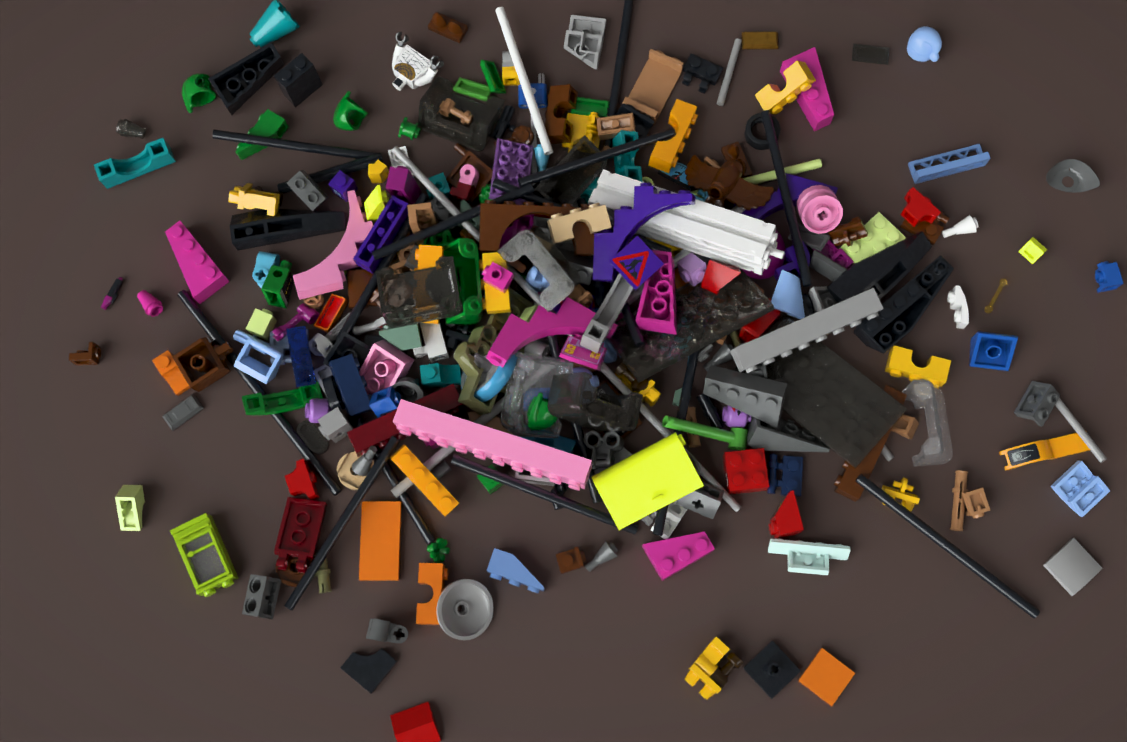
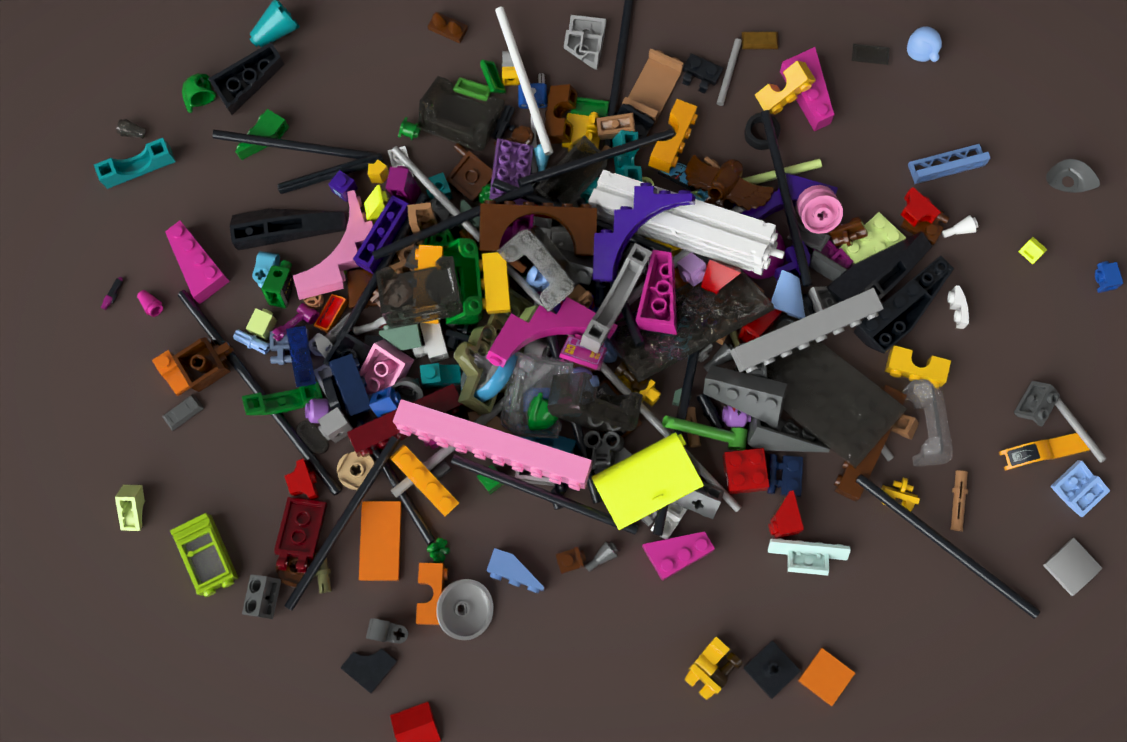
reddish brown bracket [69,342,101,366] -> none
yellow hips [229,183,283,216] -> none
light blue tile [234,336,284,384] -> none
black brick [274,53,323,108] -> none
dark grey brick [287,170,329,211] -> none
green piece [333,91,369,131] -> none
dark grey cone [352,446,377,476] -> none
white torso [392,32,444,91] -> none
medium nougat bar [439,98,474,125] -> none
leg [450,164,479,202] -> none
dark pink brick [482,262,514,293] -> none
tan arch [547,203,612,244] -> none
dark purple piece [609,235,664,290] -> none
reddish brown tile [721,141,752,178] -> none
medium nougat bracket [962,487,990,519] -> none
blue slope [969,331,1018,371] -> none
clear yellow hinge [984,278,1007,313] -> none

